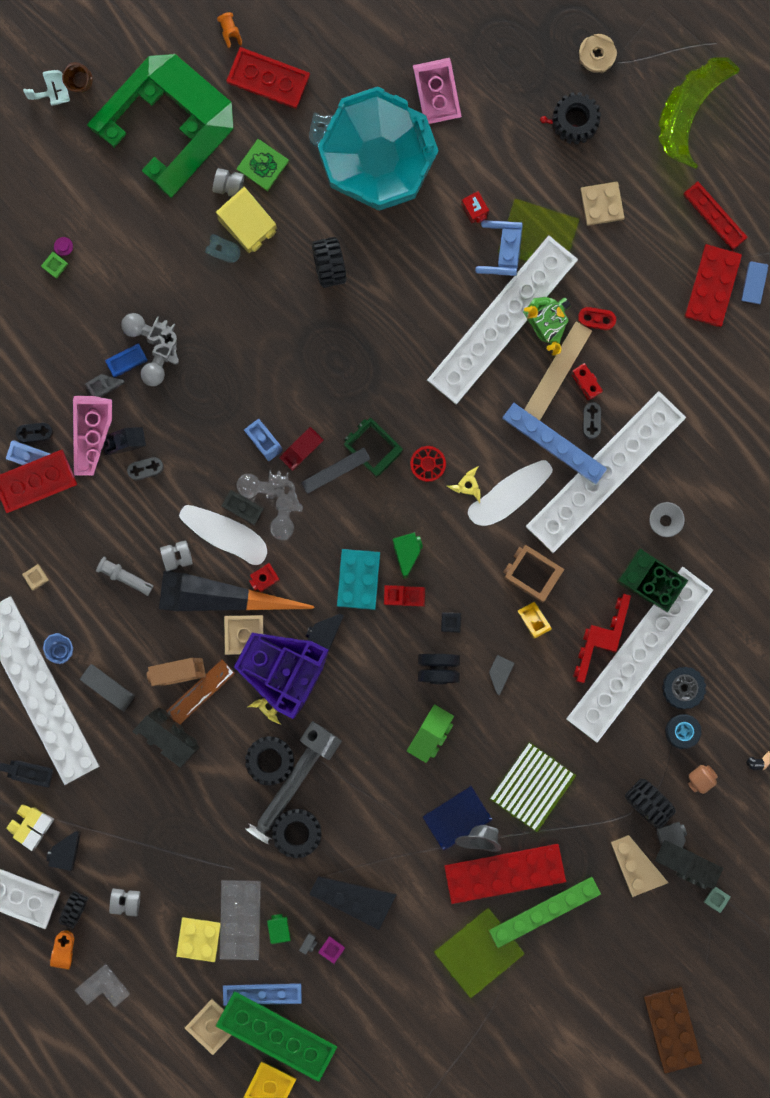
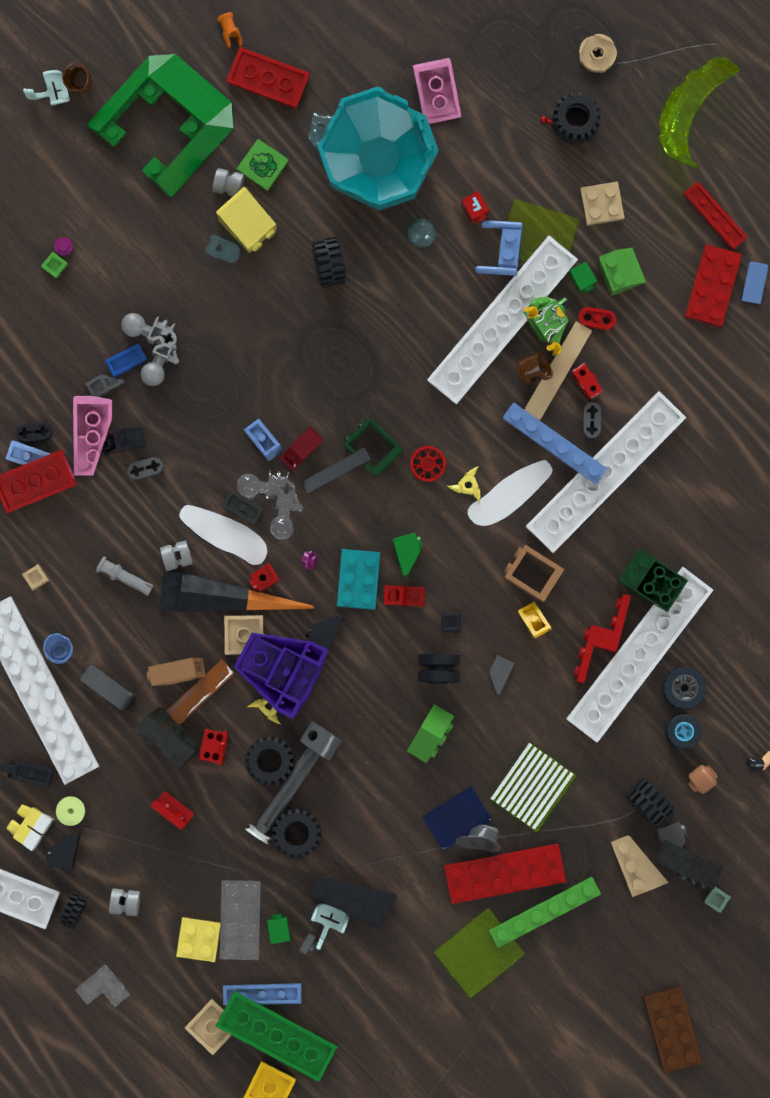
orange piece [50,930,74,970] -> none
magenta plate [318,936,345,964] -> none
light grey piece [649,502,685,537] -> none
none -> yellowish green piece [56,797,85,826]
none -> red bracket [151,791,194,830]
none -> red piece [199,729,229,766]
none -> magenta plate [301,551,318,571]
none -> light aqua helmet [311,903,349,950]
none -> clear light blue hair [407,218,436,248]
none -> reddish brown helmet [517,352,553,384]
none -> green brick [568,262,597,294]
none -> bright green slope [597,248,646,296]

